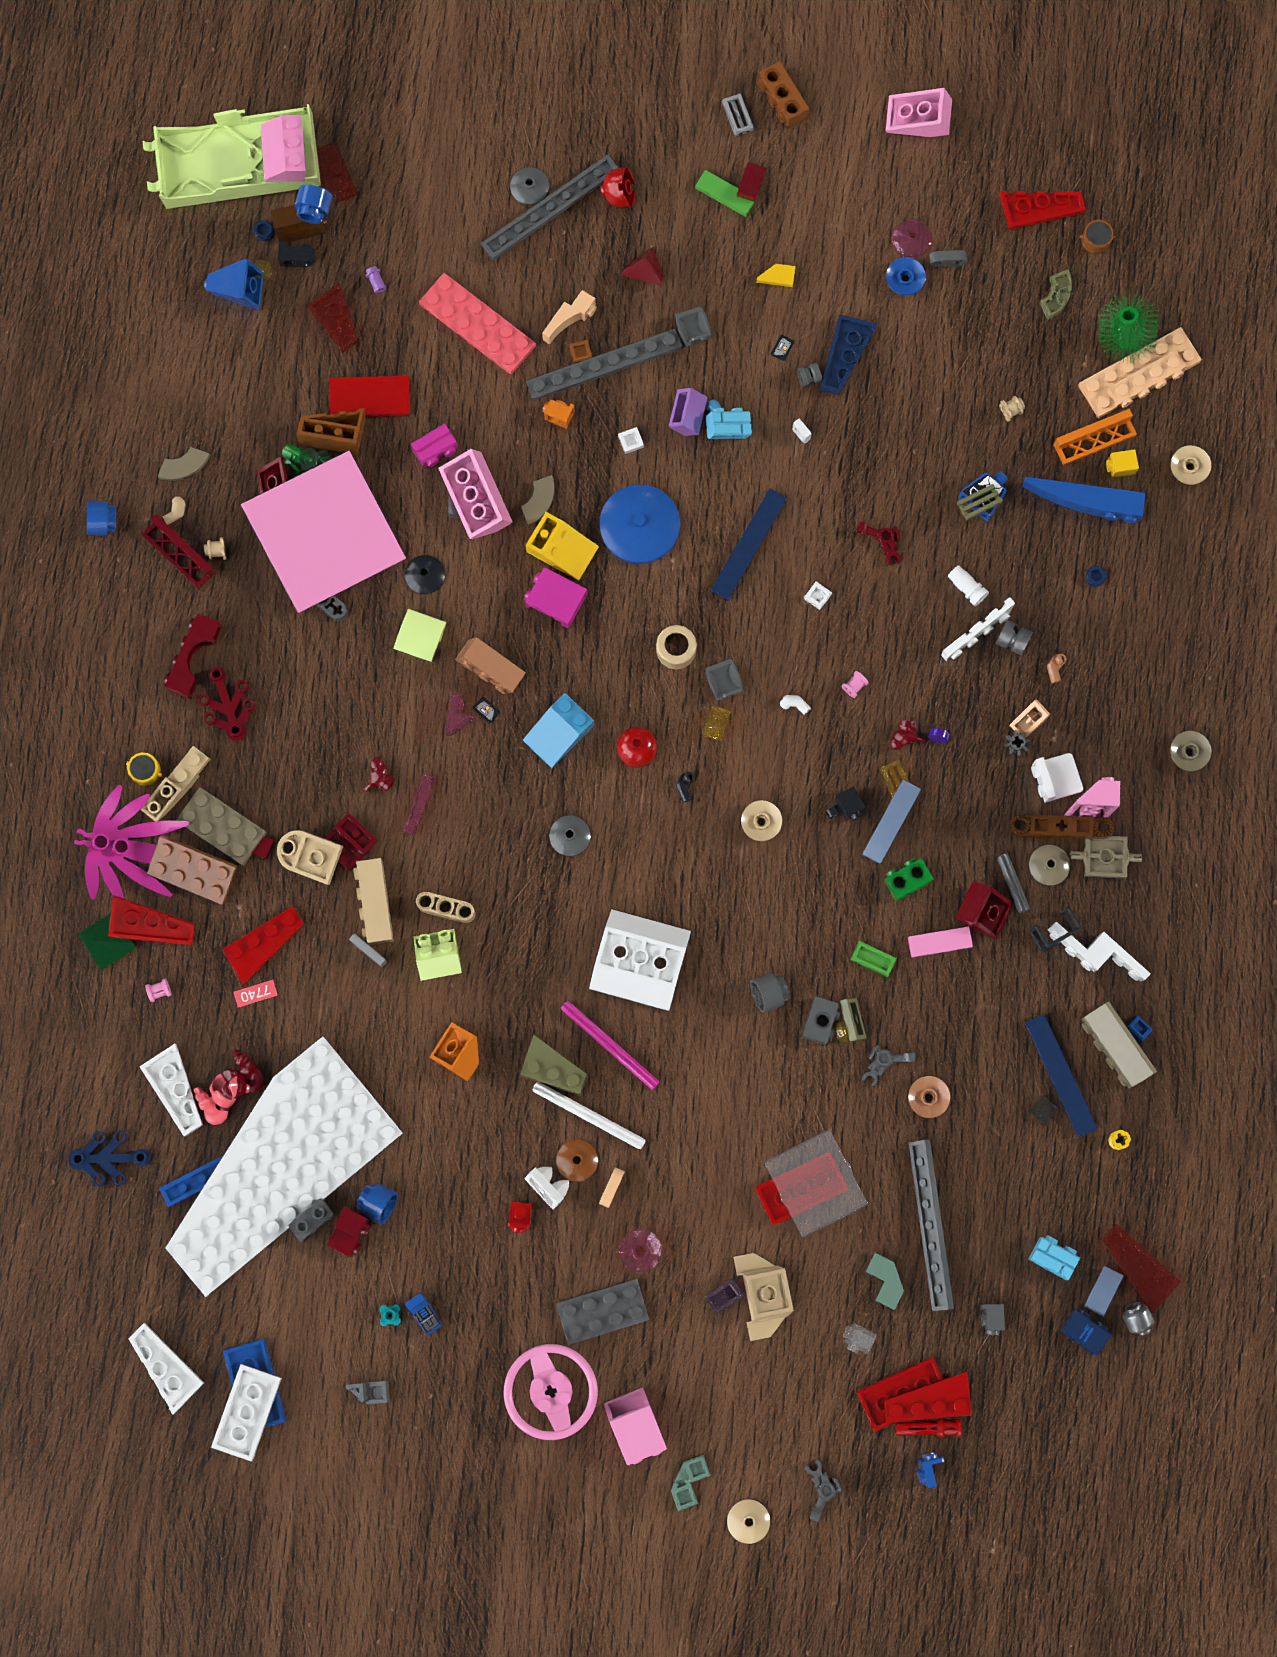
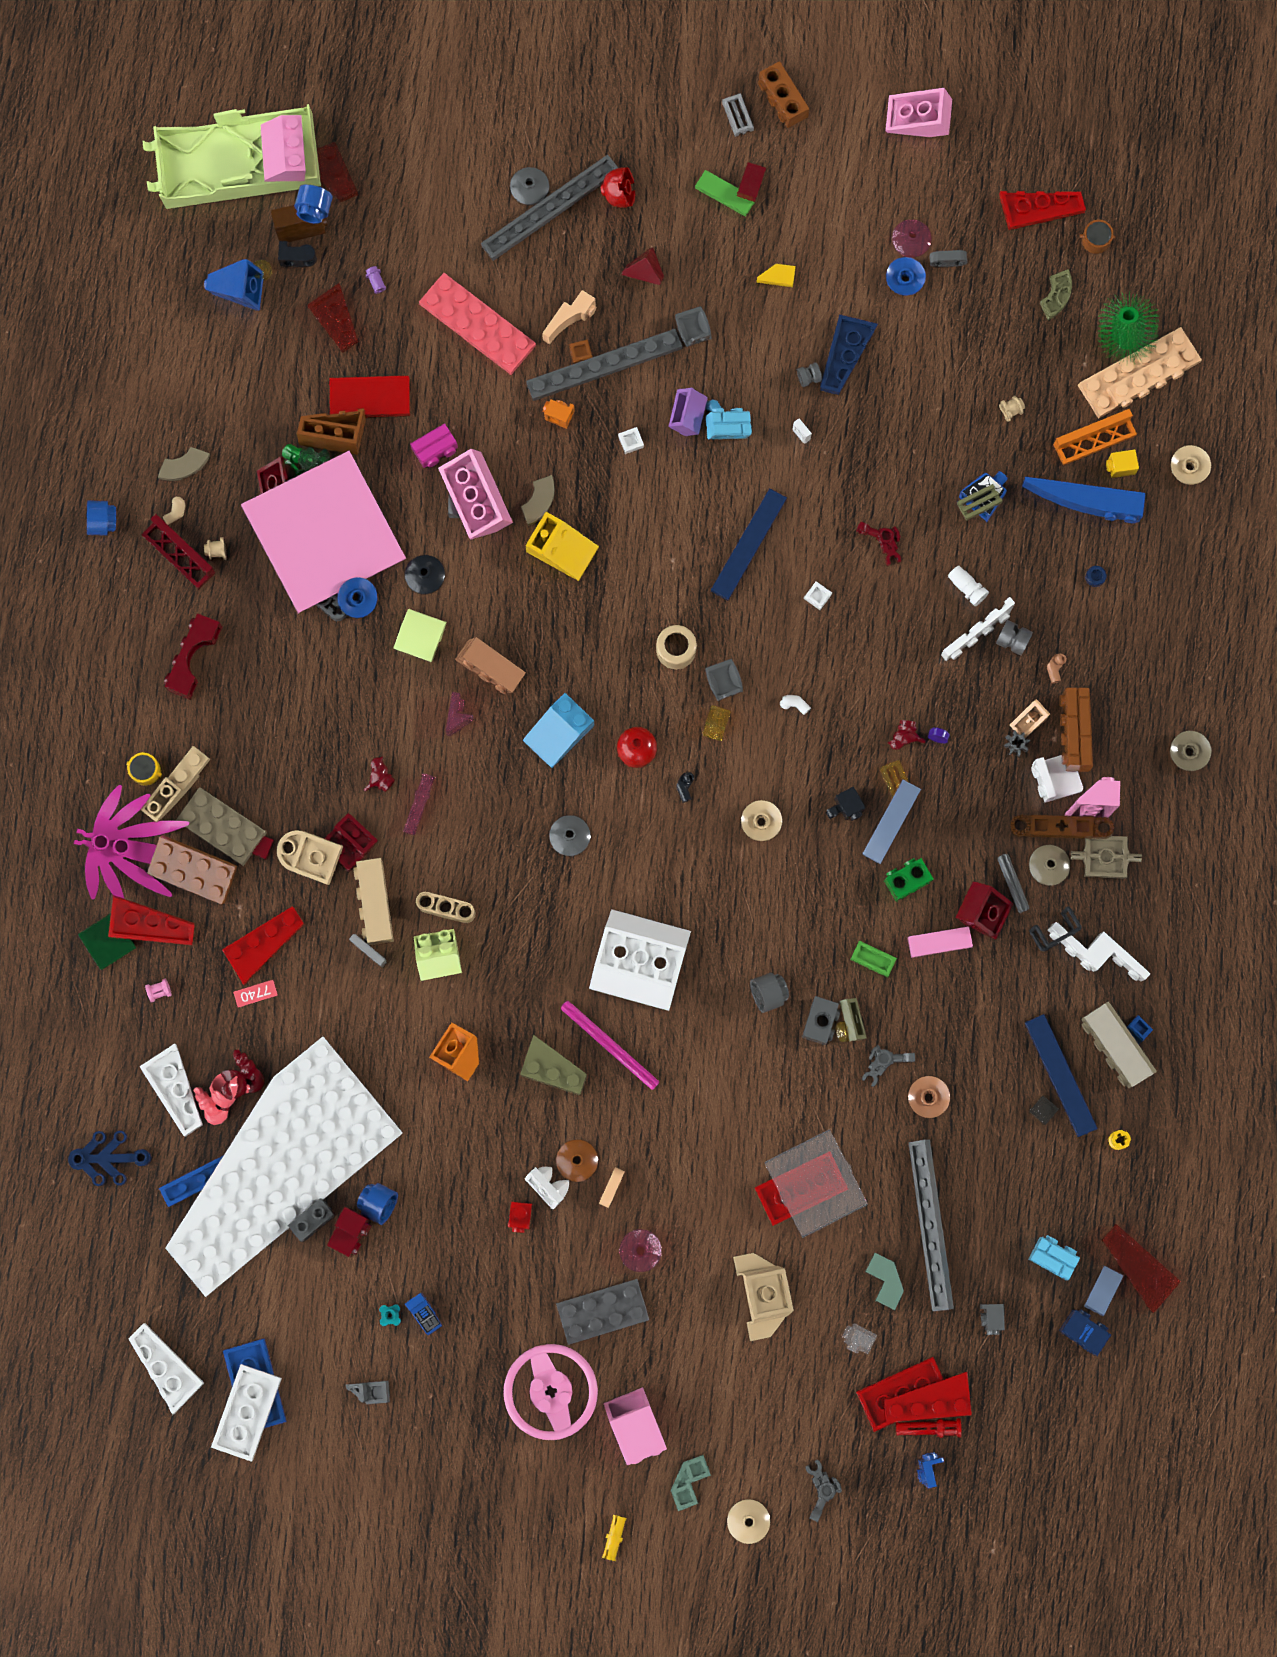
dark red plant [197,667,256,741] -> none
dark blue tile [254,220,274,241] -> none
sticker [473,697,500,723] -> none
dark pink panel [524,567,587,629] -> none
white axle [533,1082,645,1149] -> none
blue dish [600,485,680,564] -> none
clear purple slope [705,1278,744,1314] -> none
black sticker [771,335,795,361] -> none
bright pink bush [842,671,869,698] -> none
flat silver head [1123,1302,1154,1335] -> none
none -> blue dish [338,577,377,618]
none -> yellow pin [602,1515,627,1561]
none -> dark orange brick [1059,688,1093,772]

